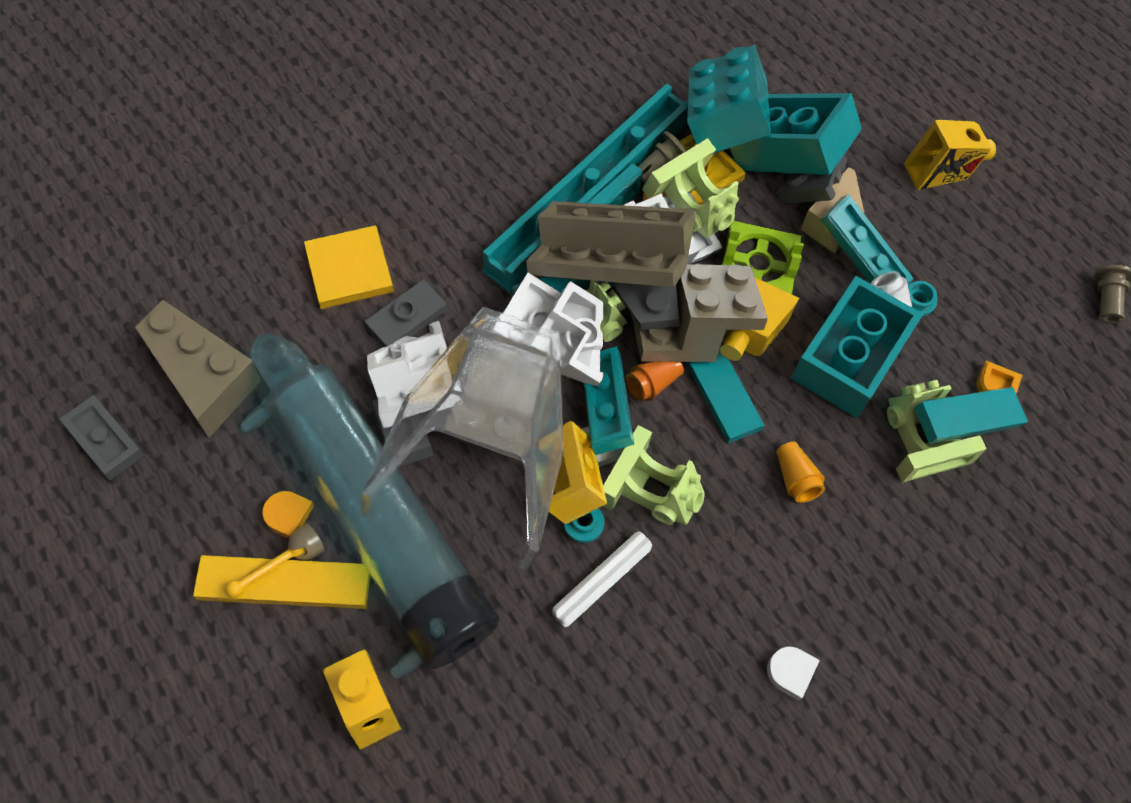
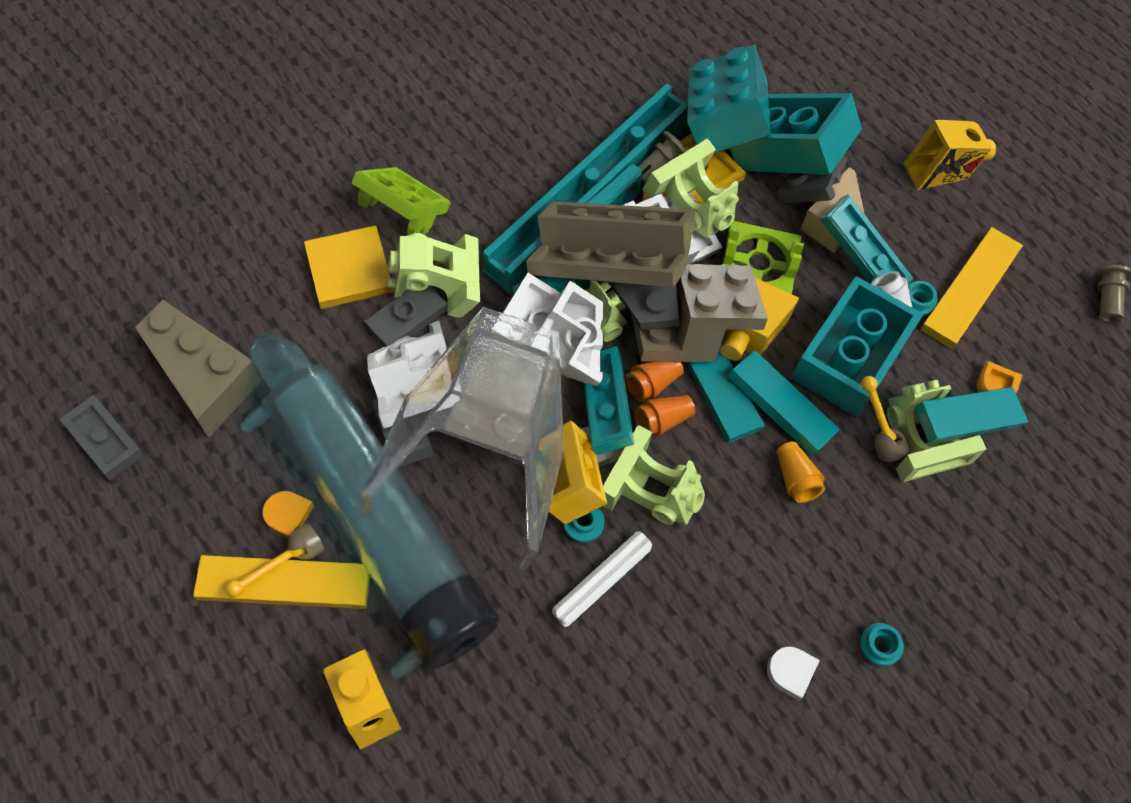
none -> lime piece [352,167,451,236]
none -> yellowish green tile [387,233,480,318]
none -> orange cone [634,394,695,437]
none -> teal tile [727,350,840,457]
none -> teal plate [860,623,904,667]
none -> hinge [861,376,909,462]
none -> yellow tile [920,227,1023,349]

